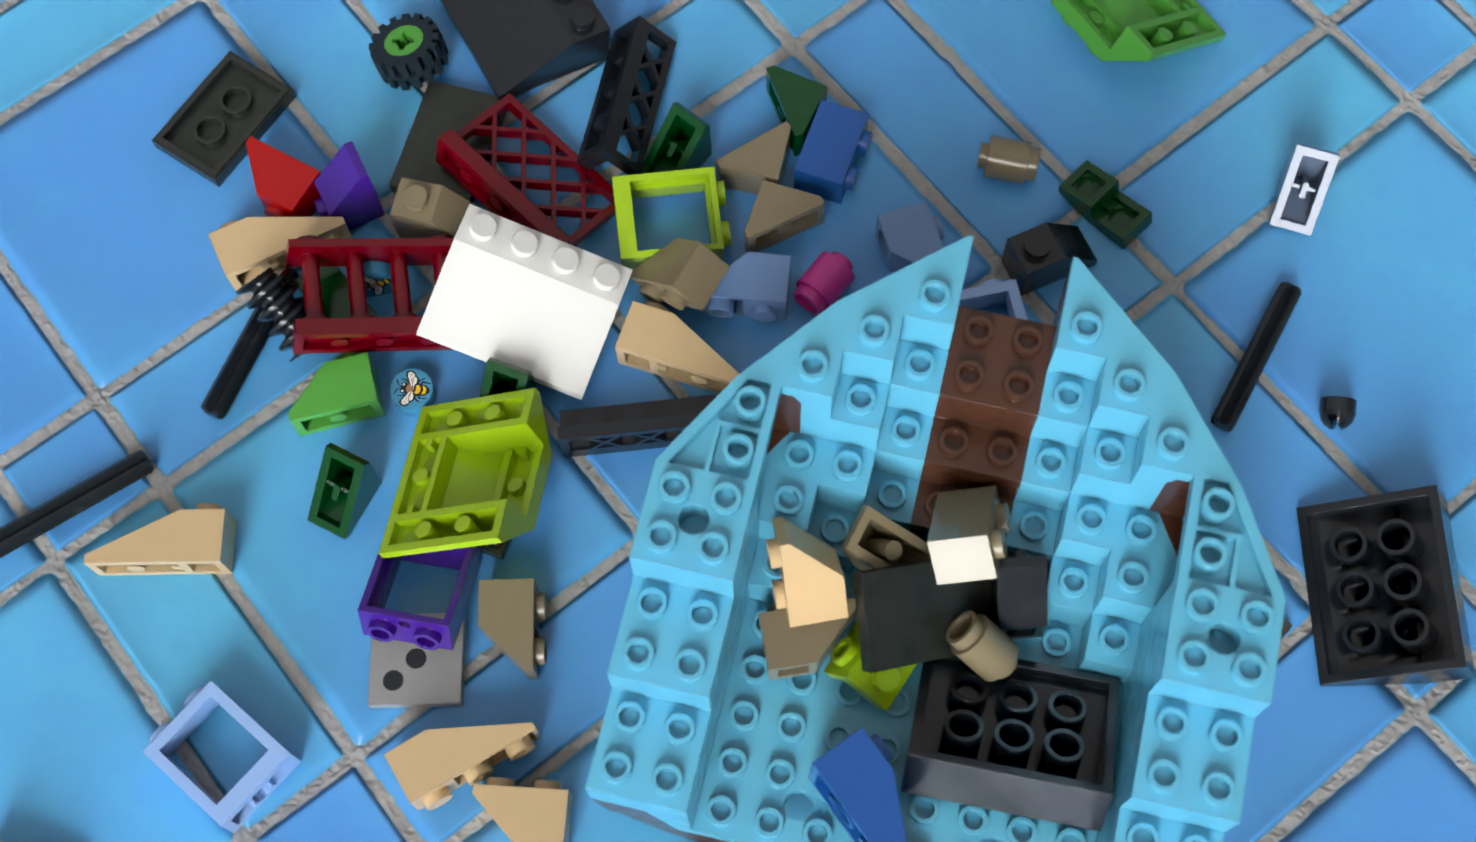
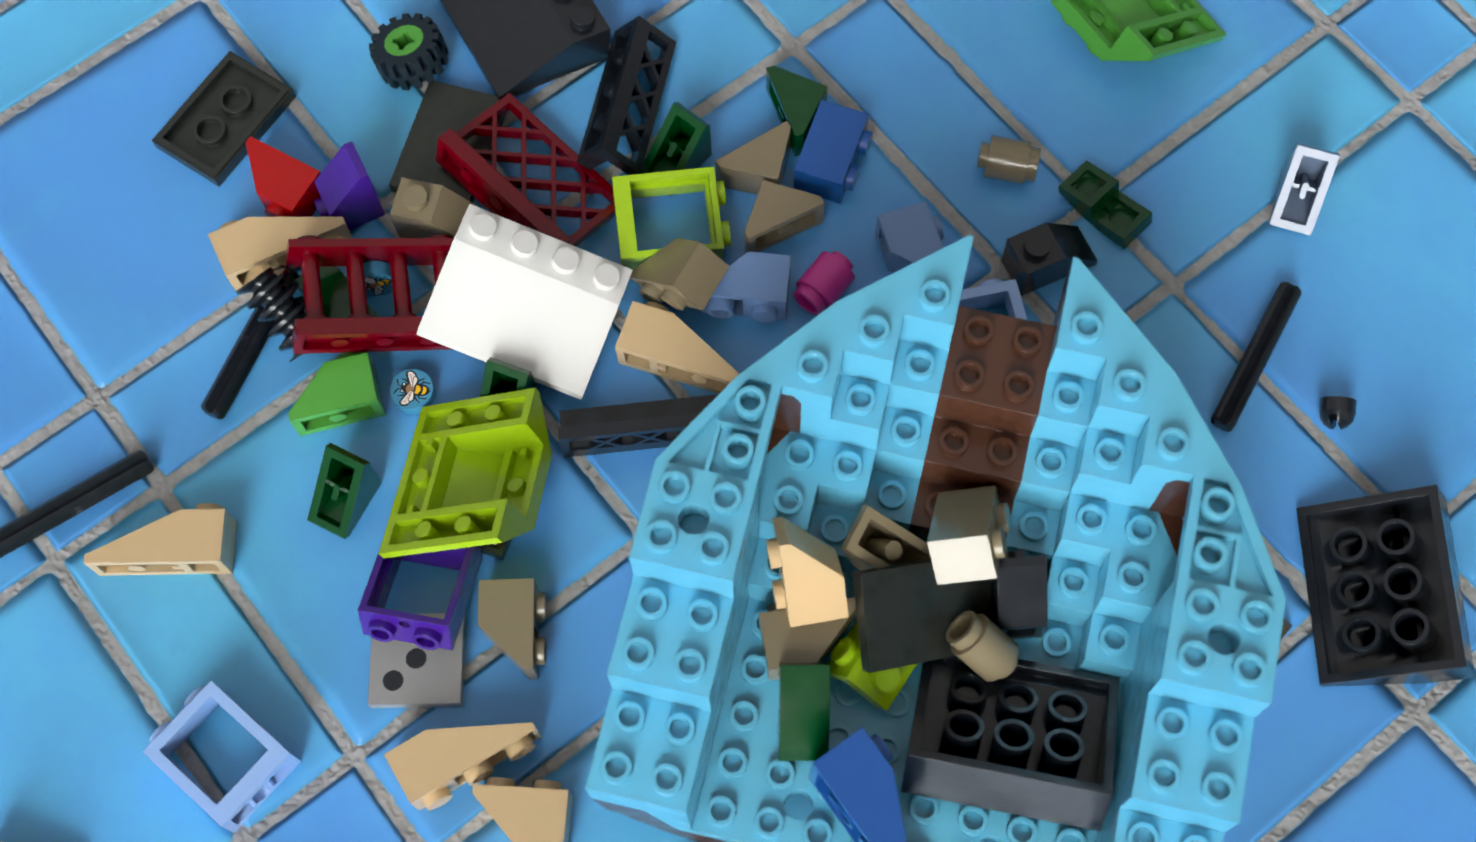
none -> dark green slope [778,663,830,761]

